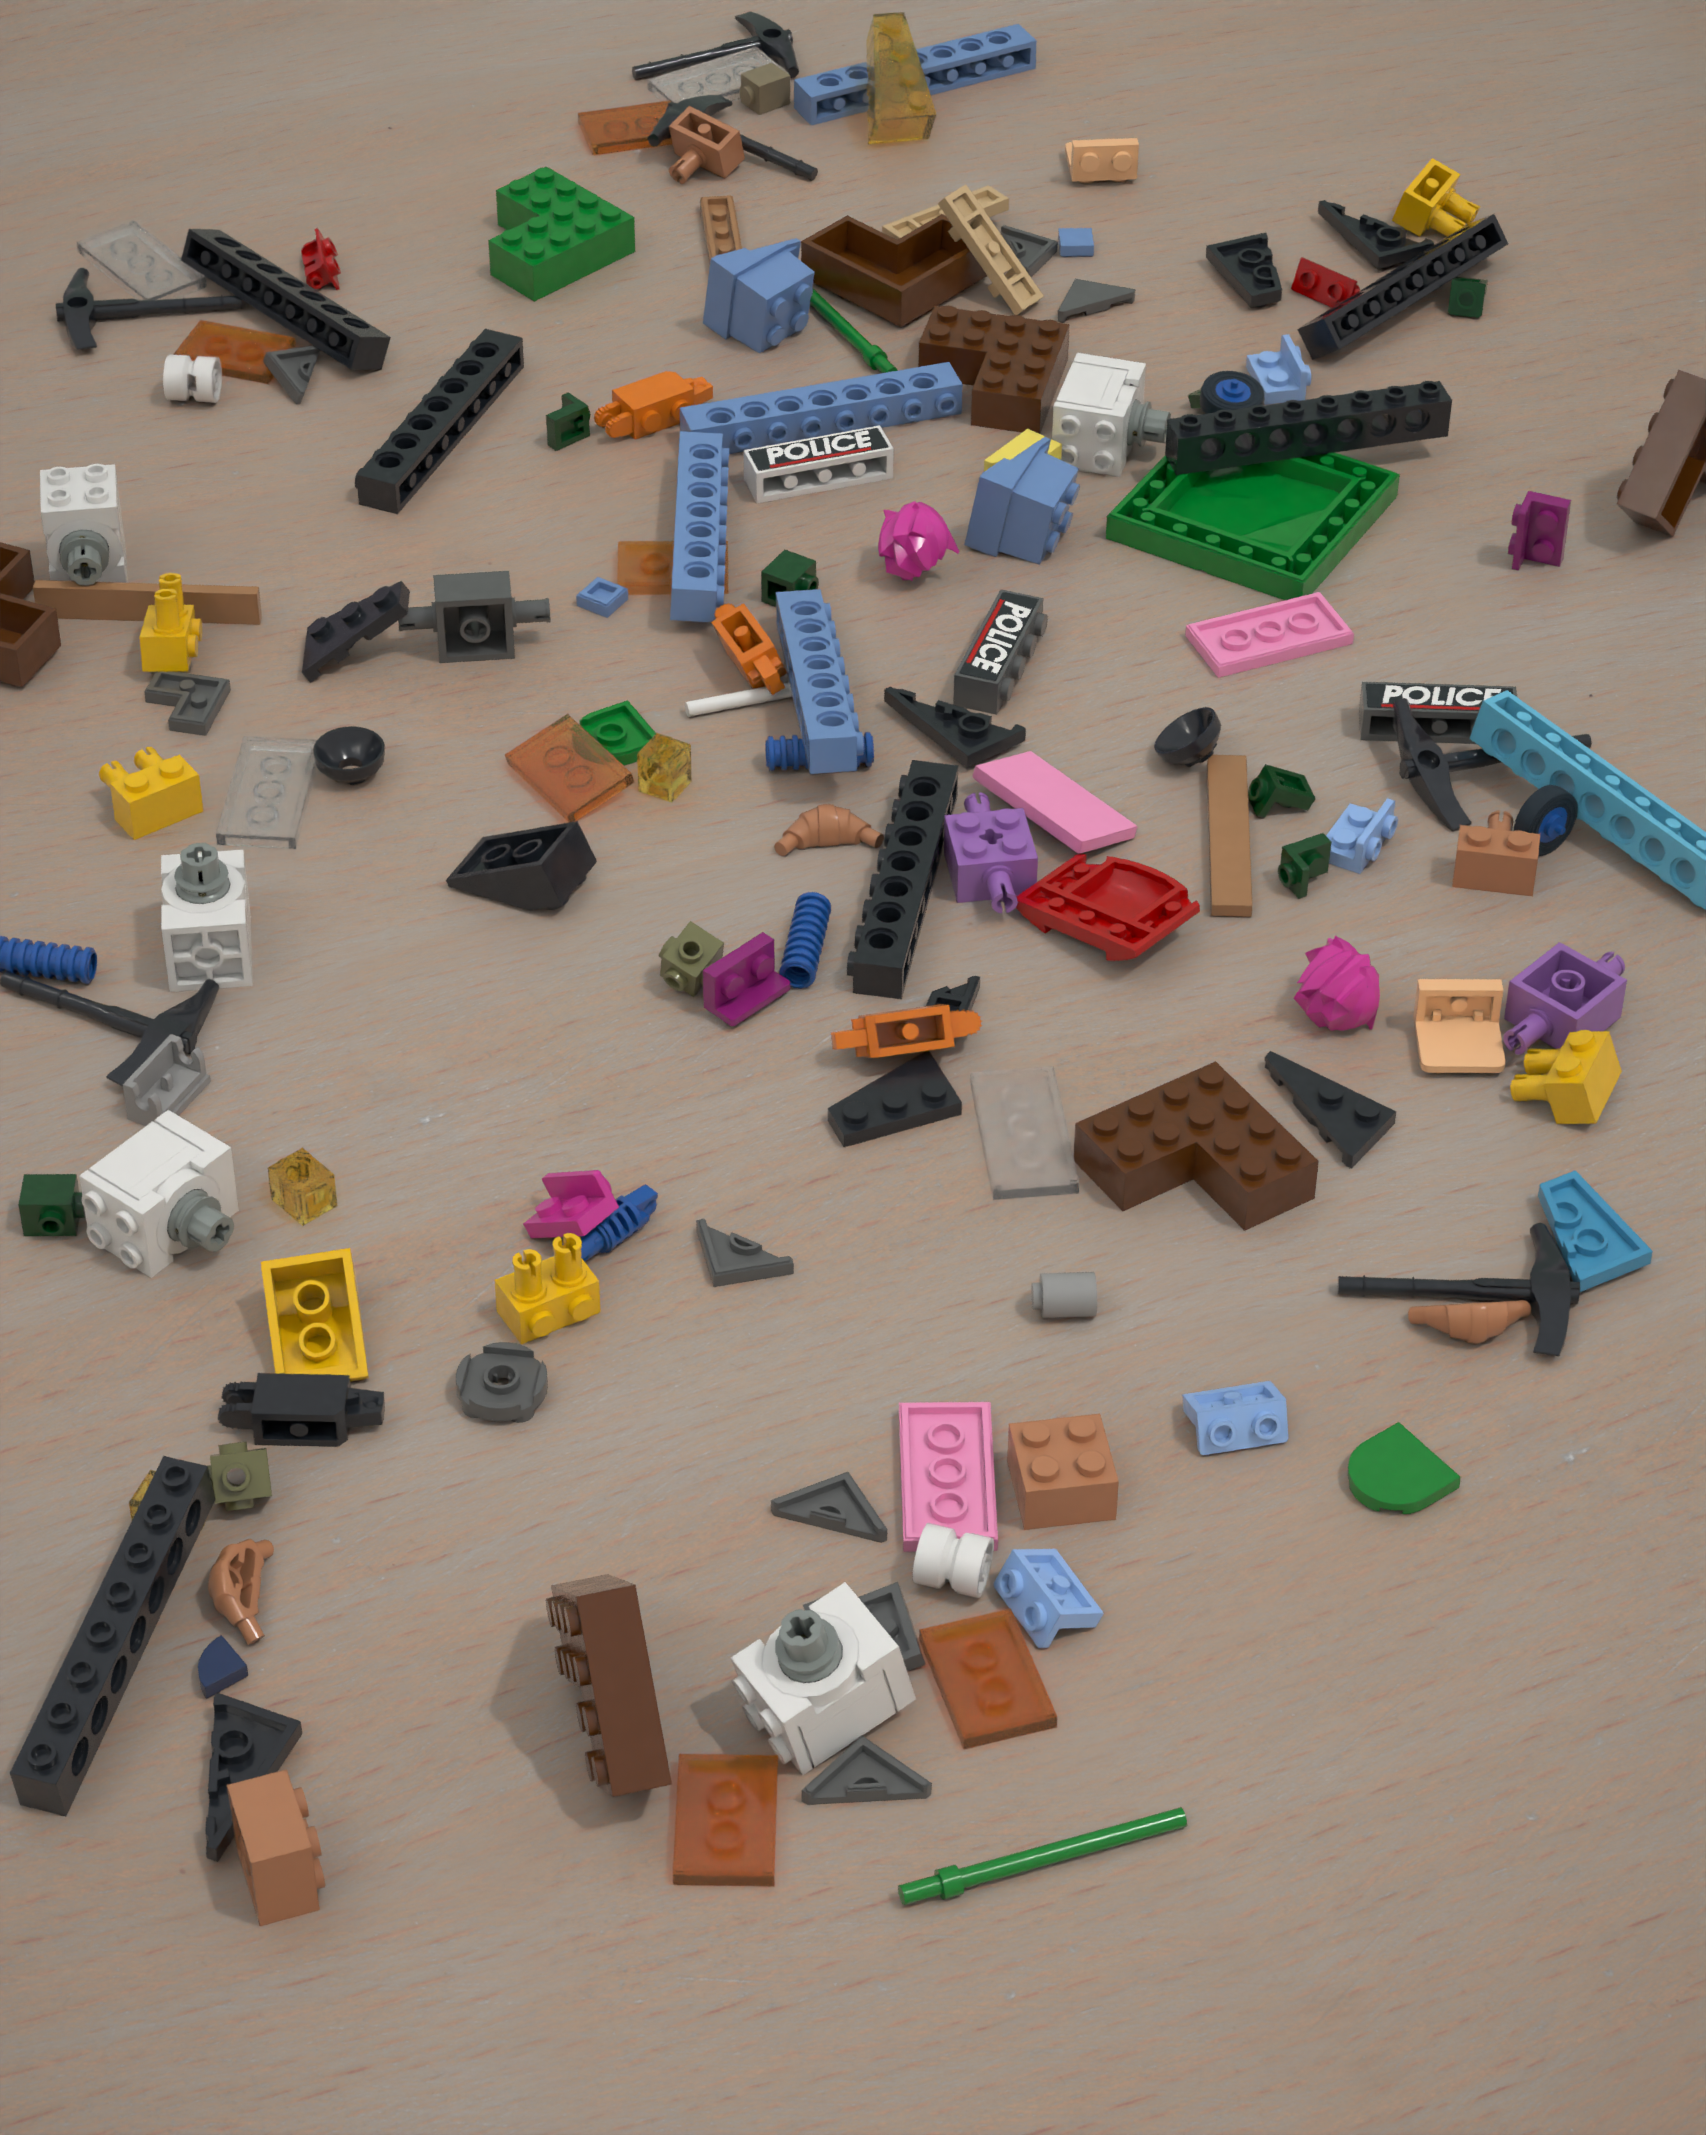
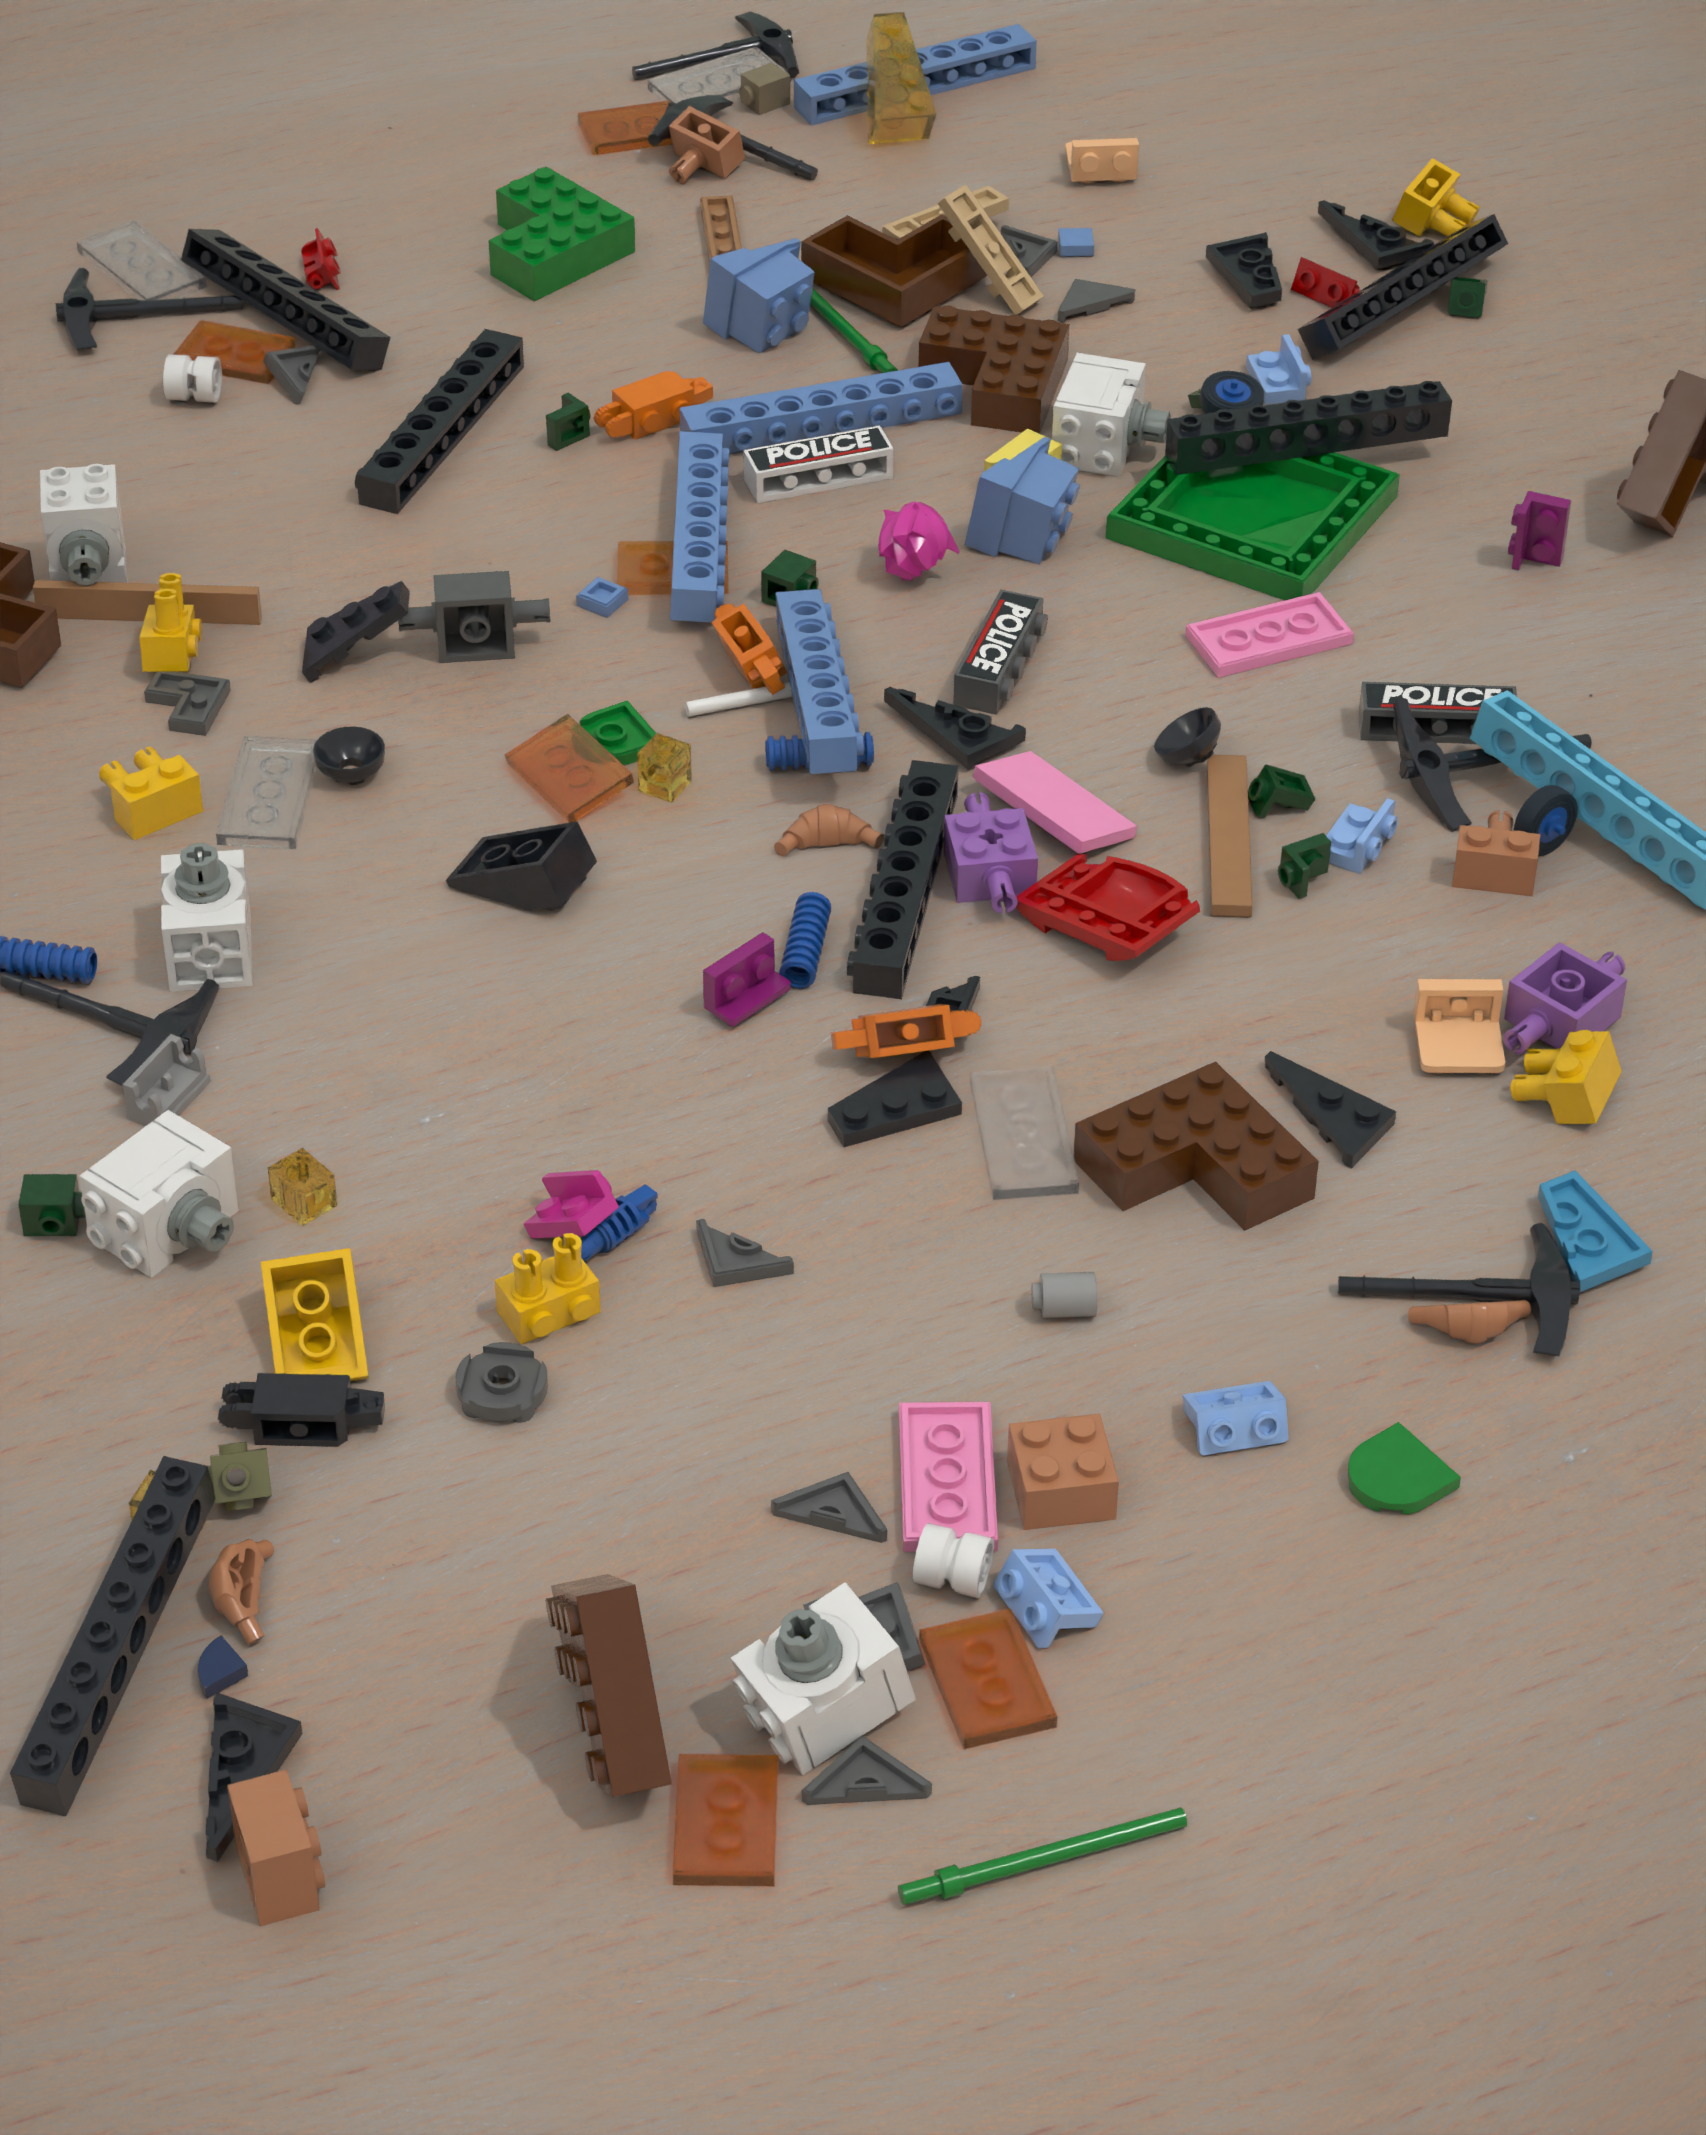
olive brick [659,921,724,997] -> none
dark pink hair [1294,936,1380,1031] -> none

